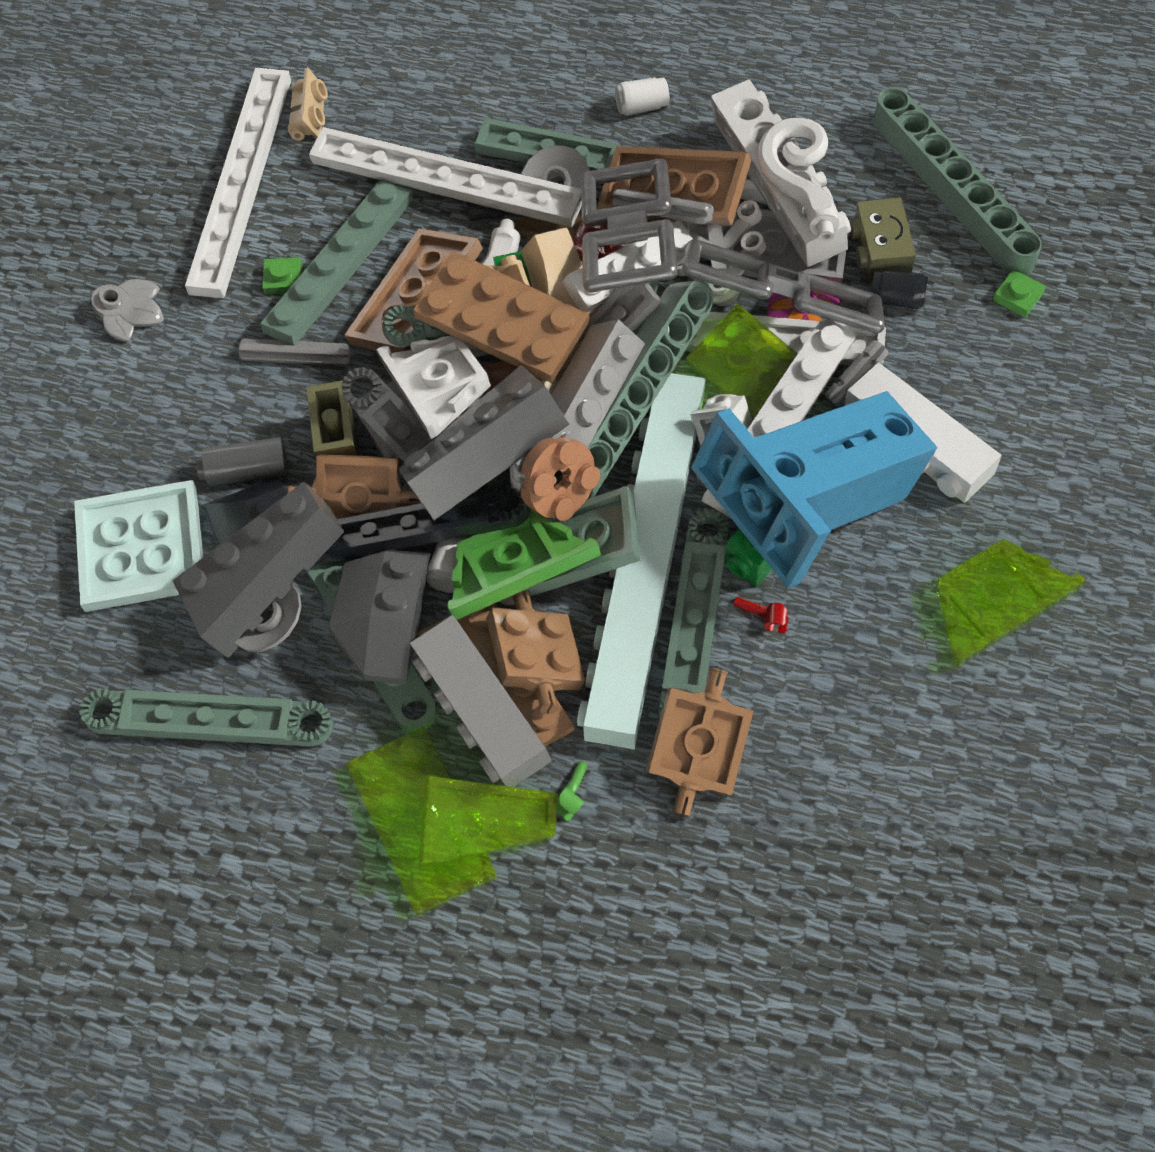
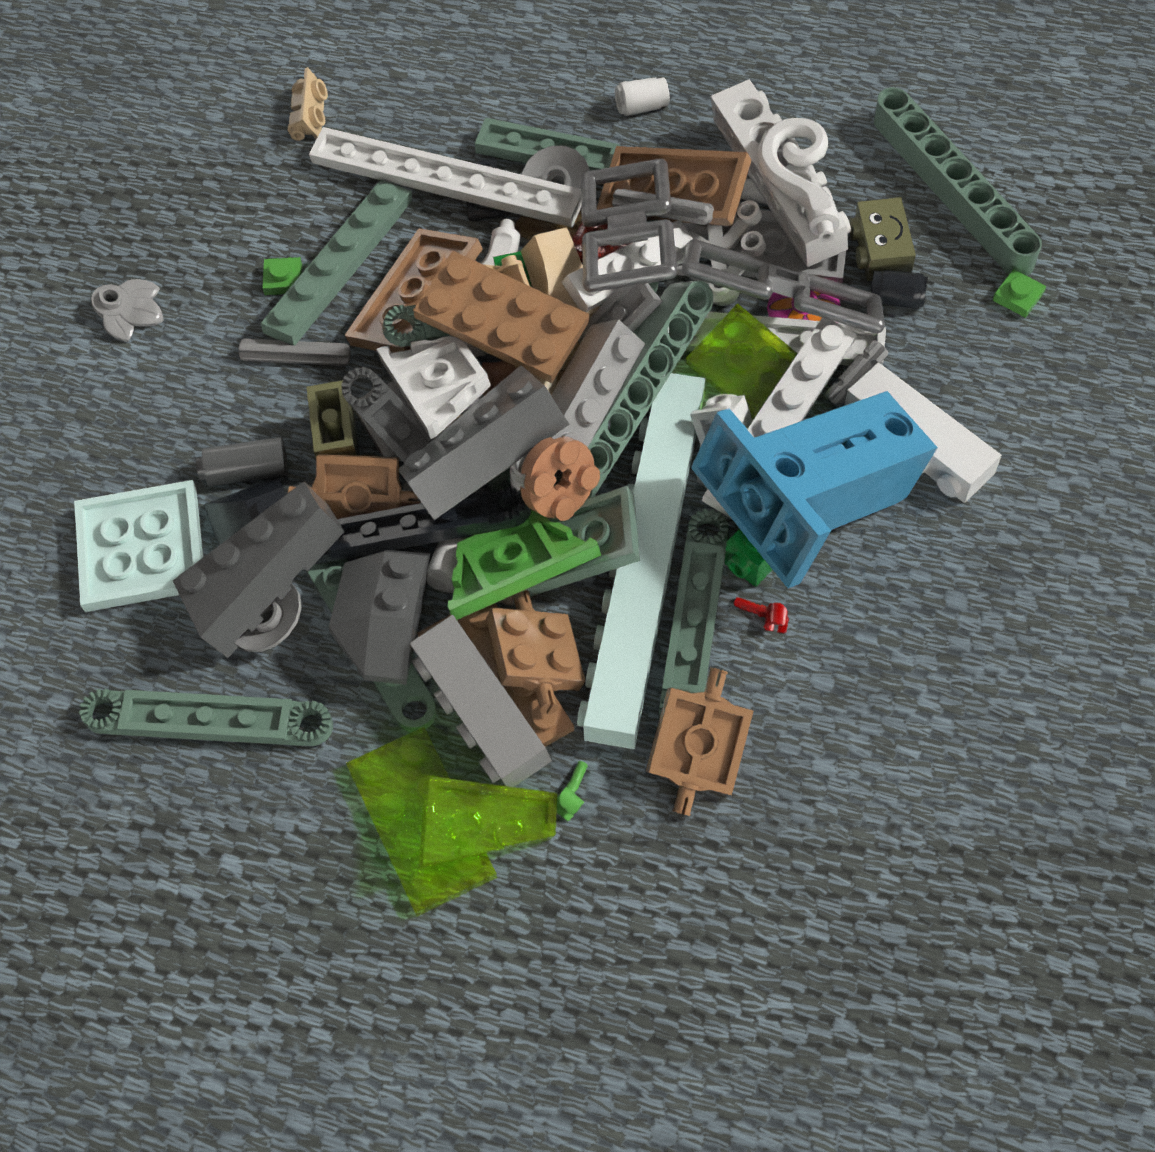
white plate [185,68,291,299] -> none
clear neon green wing [936,539,1087,667] -> none

